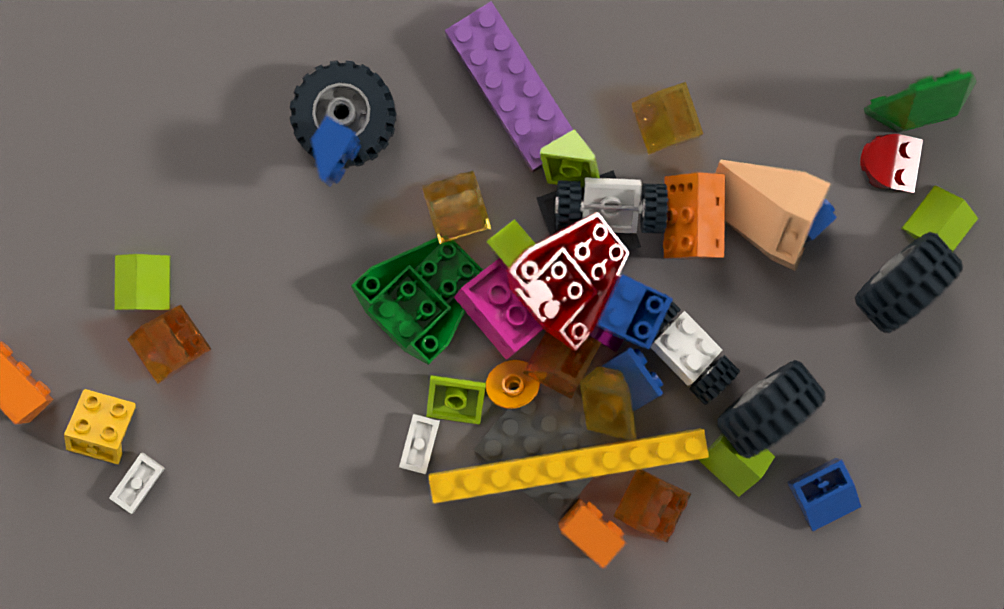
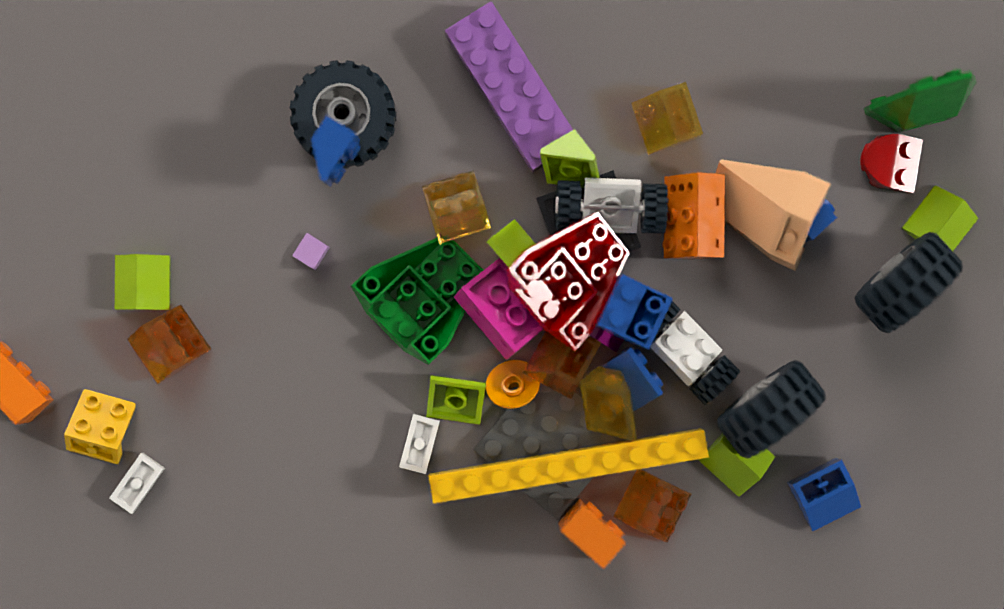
none -> lavender slope [292,233,330,270]

